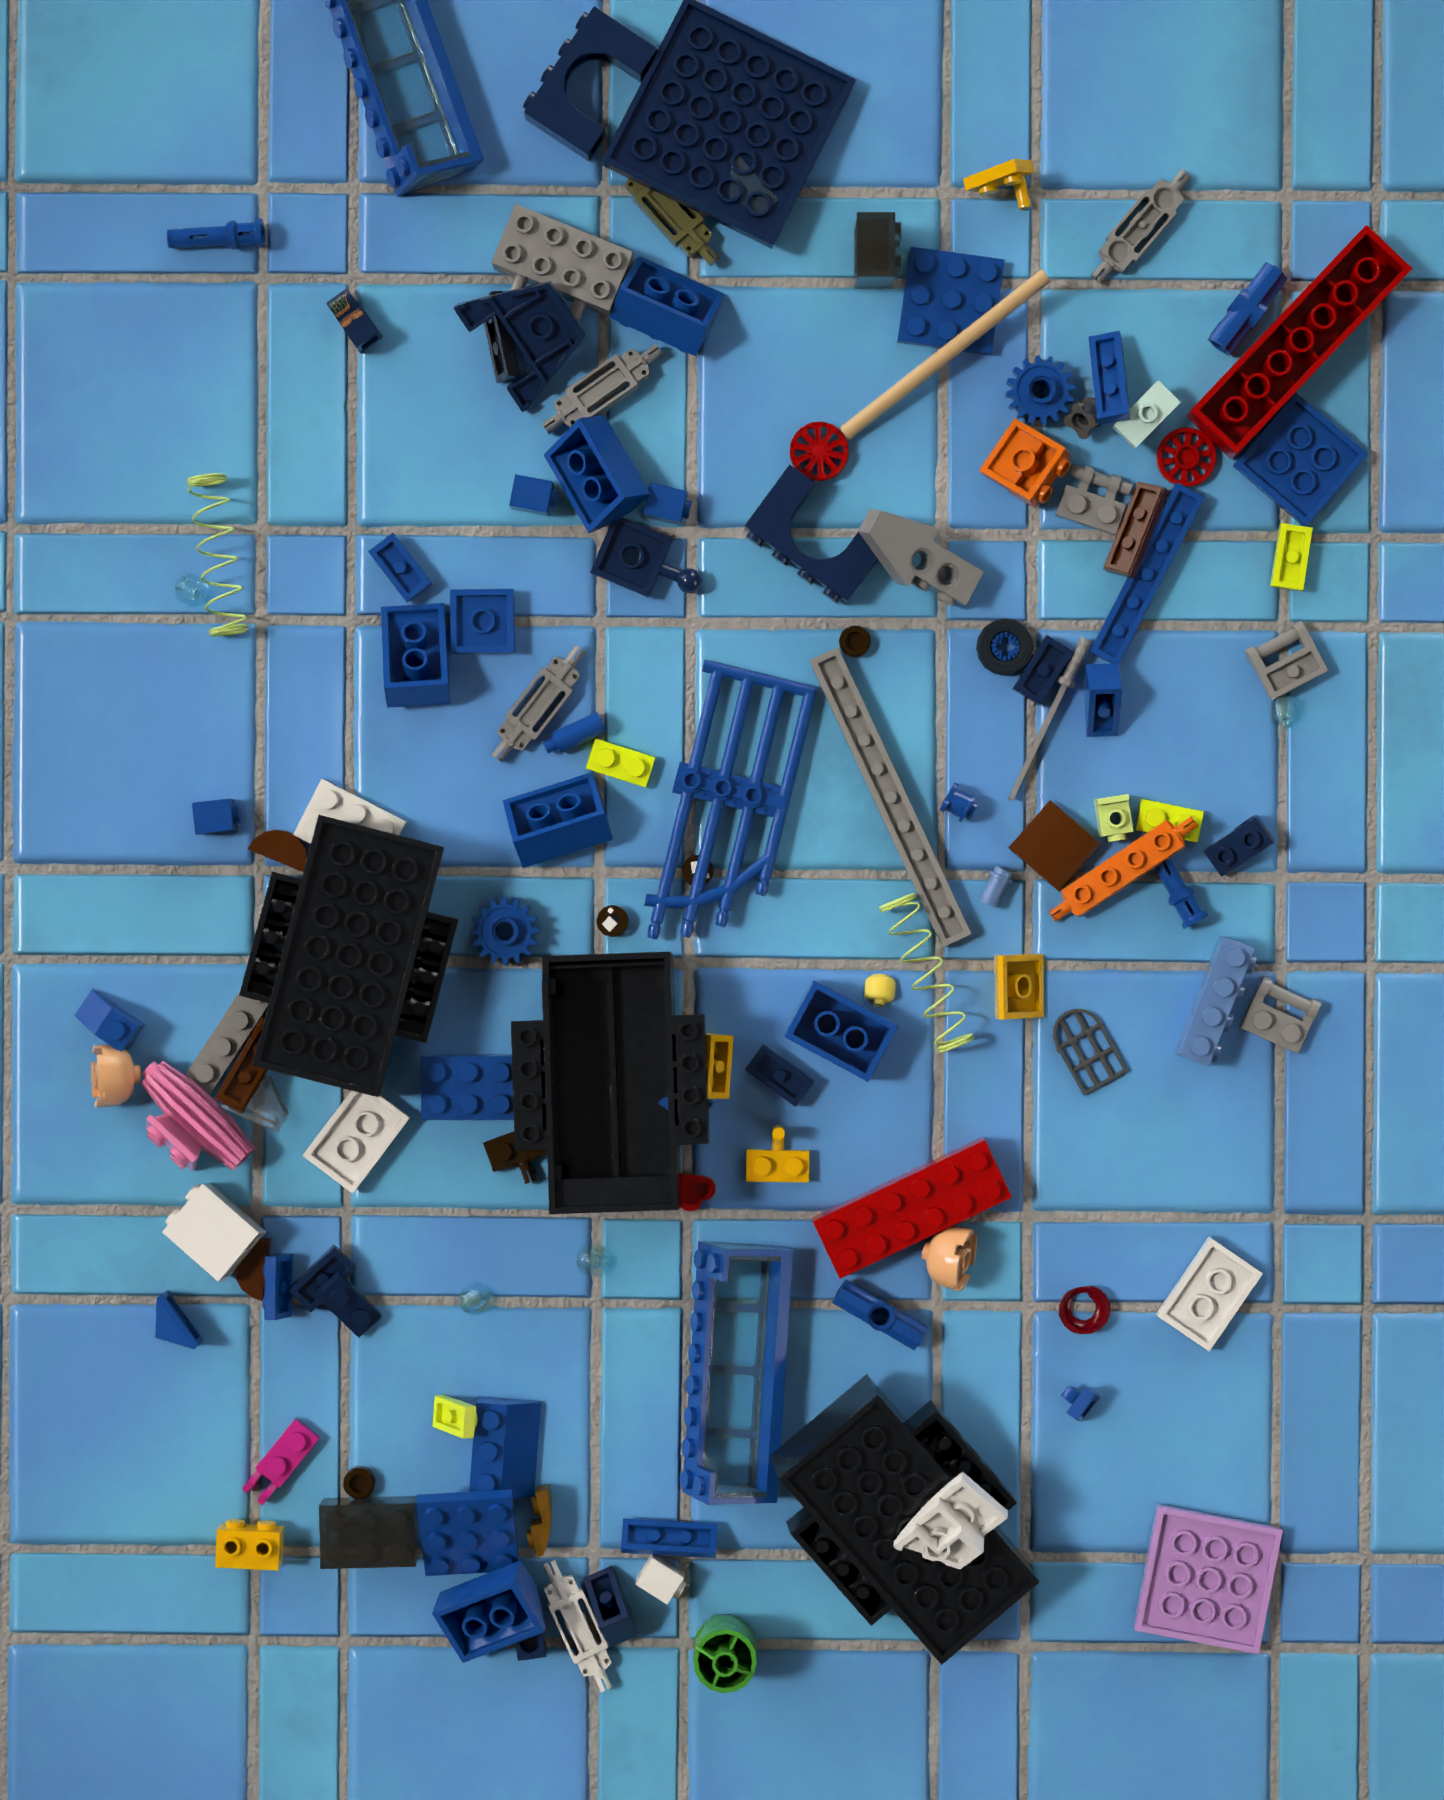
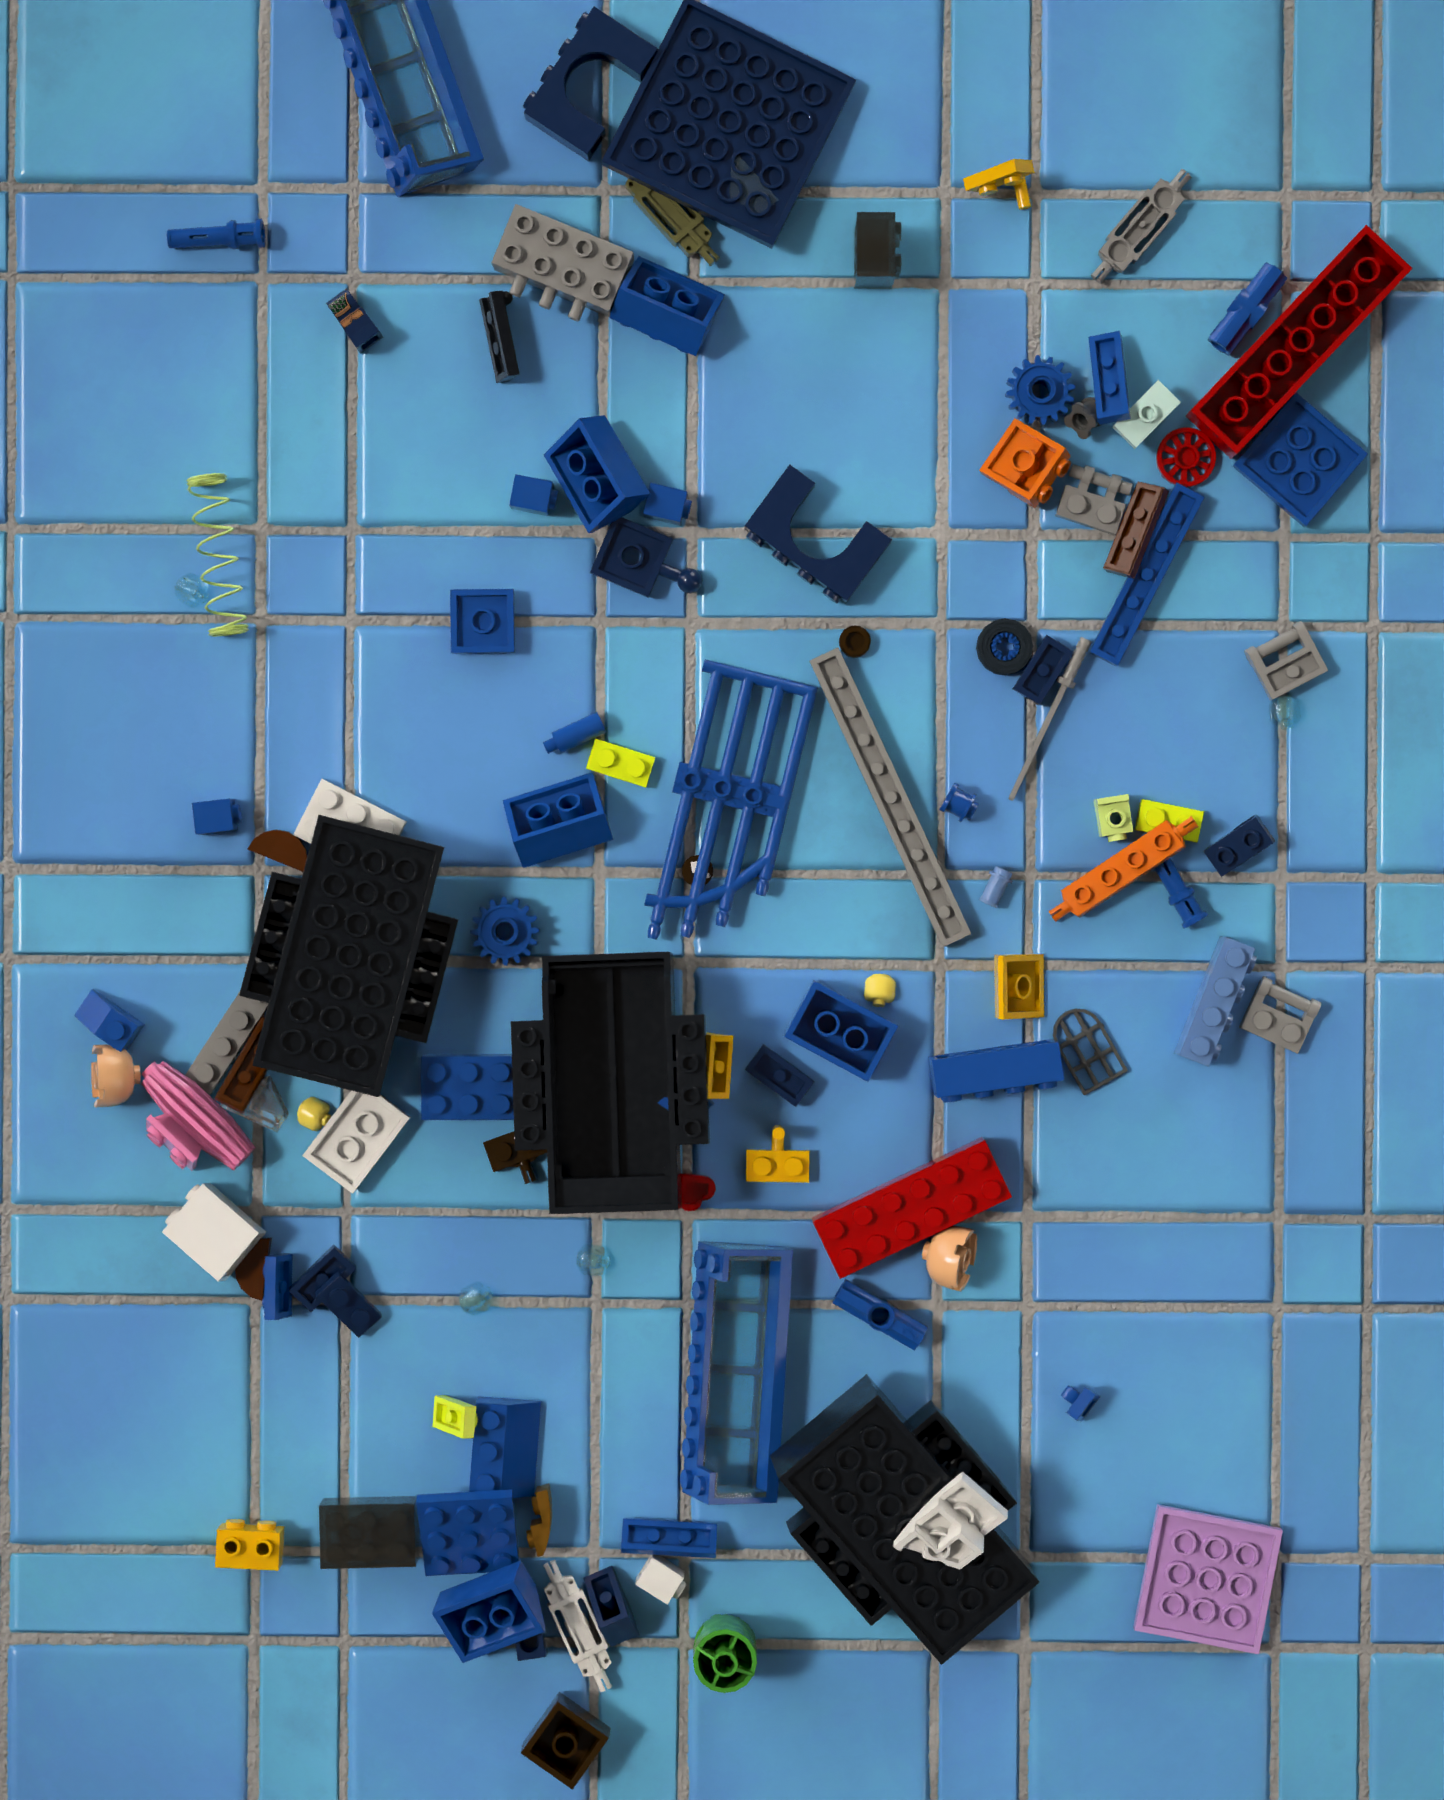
blue slope [155,1290,204,1349] -> none
dark pink hinge [242,1418,320,1505] -> none
dark brown tile [343,1466,376,1499] -> none
blue plate [368,533,432,603] -> none
blue slope [381,603,450,708] -> none
dark blue wing [453,281,586,412] -> none
light grey piece [491,644,586,763] -> none
light grey piece [542,344,663,435] -> none
dark brown tile [597,905,628,937] -> none
red wheel [790,421,849,482] -> none
tan piece [840,269,1051,440] -> none
light grey brick [858,509,984,607] -> none
yellowish green piece [878,893,975,1053] -> none
blue plate [897,247,1005,356] -> none
reddish brown slope [1008,800,1101,892] -> none
dark red piece [1059,1286,1110,1334] -> none
blue slope [1084,663,1122,737] -> none
white plate [1156,1237,1263,1352] -> none
neon yellow plate [1270,523,1313,591] -> none
none -> light yellow piece [297,1097,331,1131]
none -> dark brown brick [521,1692,611,1790]
none -> blue brick [928,1039,1064,1103]

